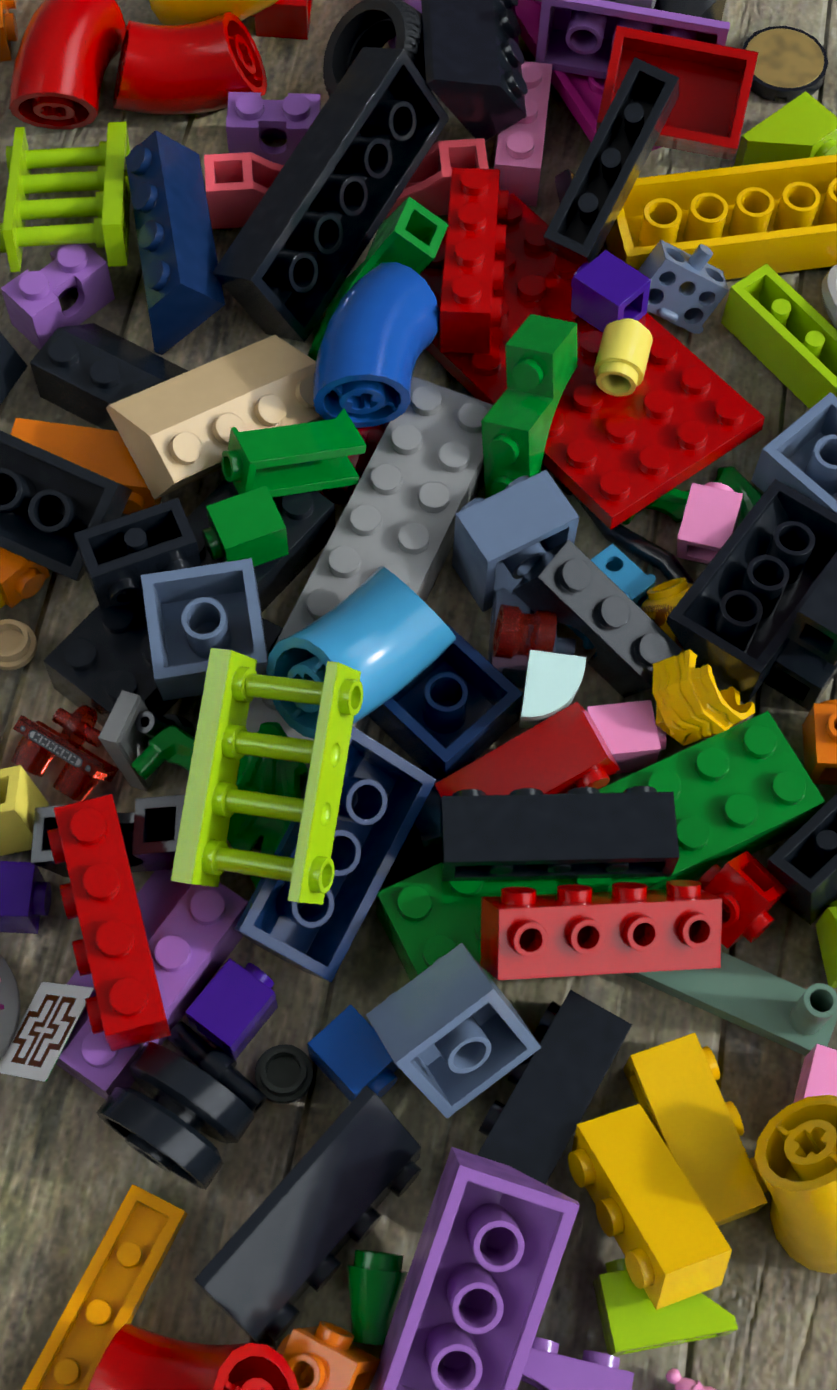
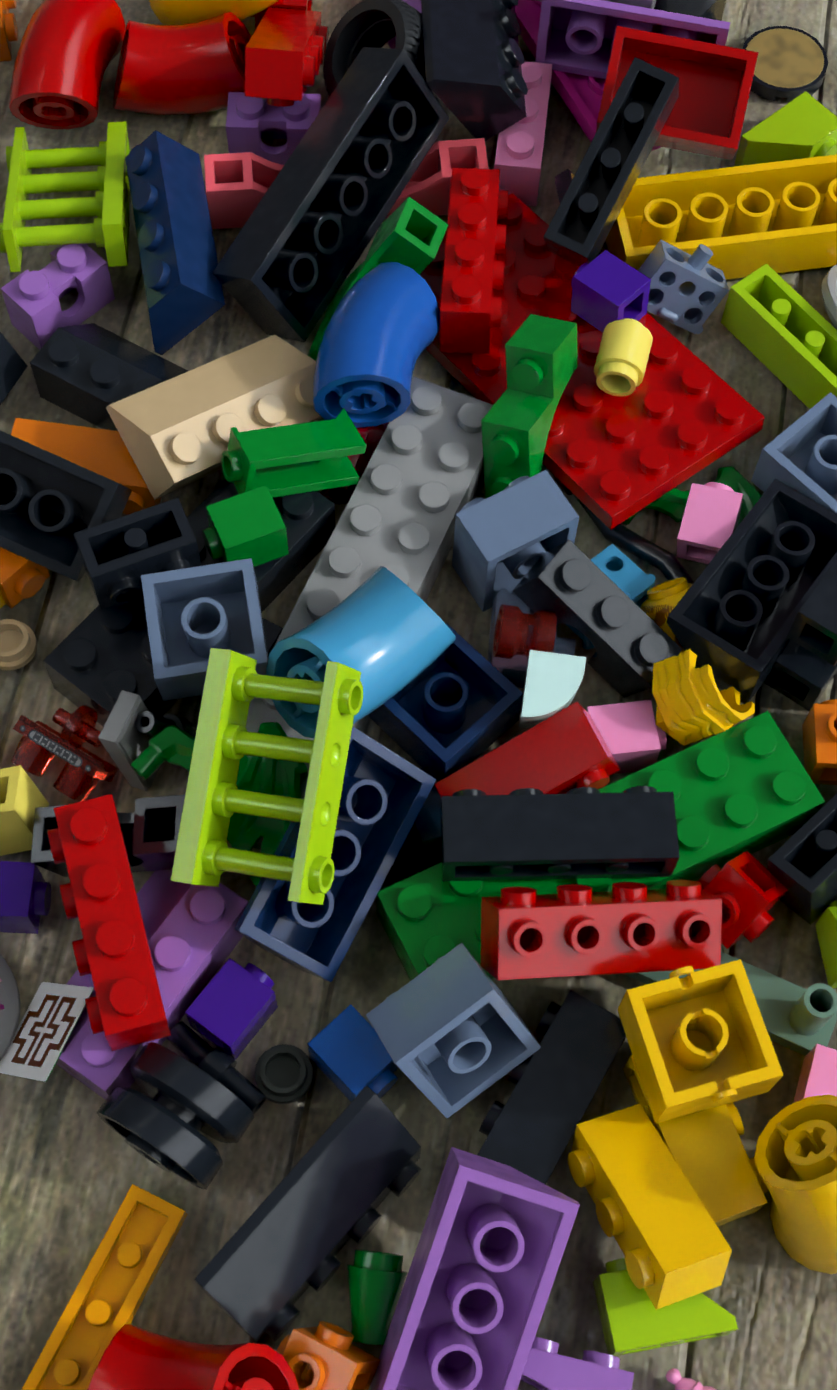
none -> red brick [245,7,329,107]
none -> yellow brick [617,959,783,1124]

